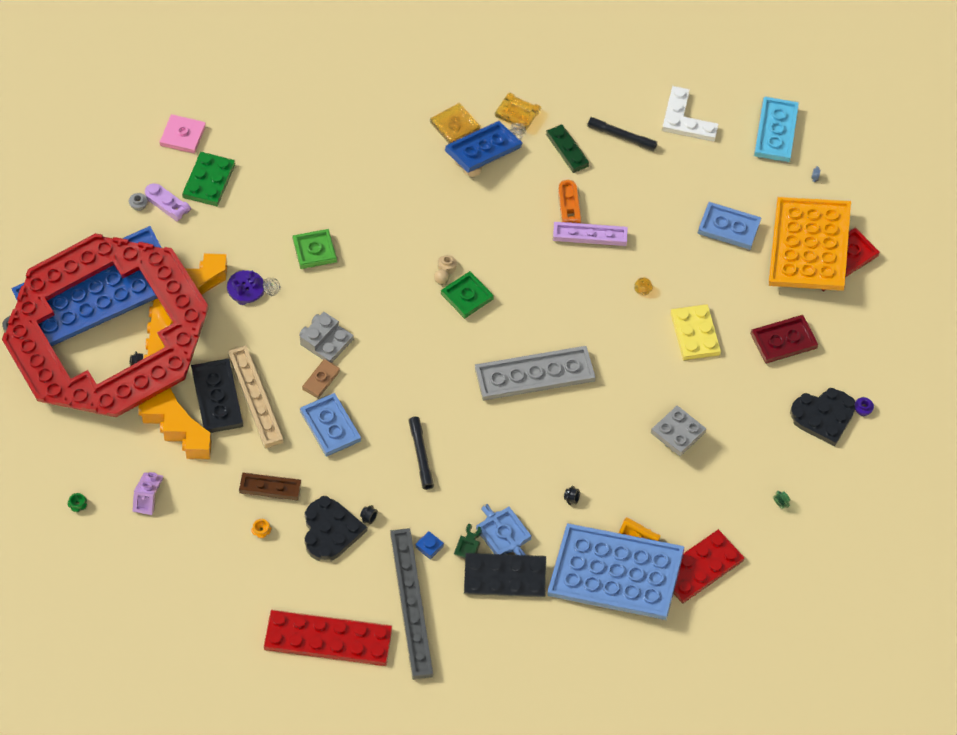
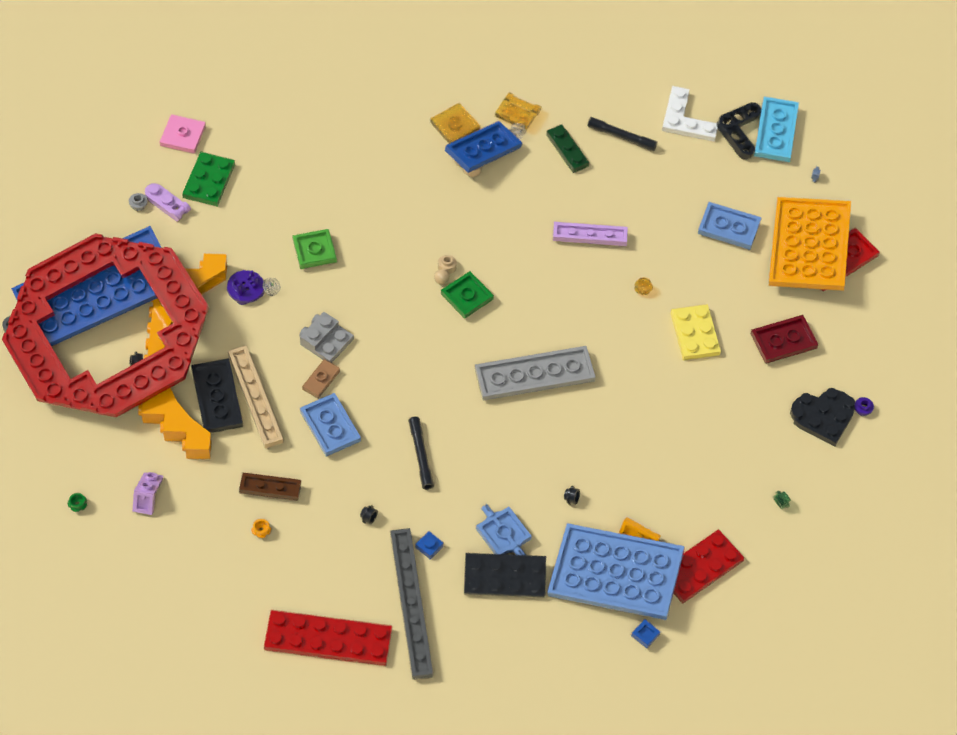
black plate [305,496,367,561] -> none
dark green plate [454,524,482,559] -> none
orange plate [558,180,581,224] -> none
light grey plate [651,406,707,456] -> none
none -> blue plate [631,619,660,649]
none -> black beam [717,102,762,160]

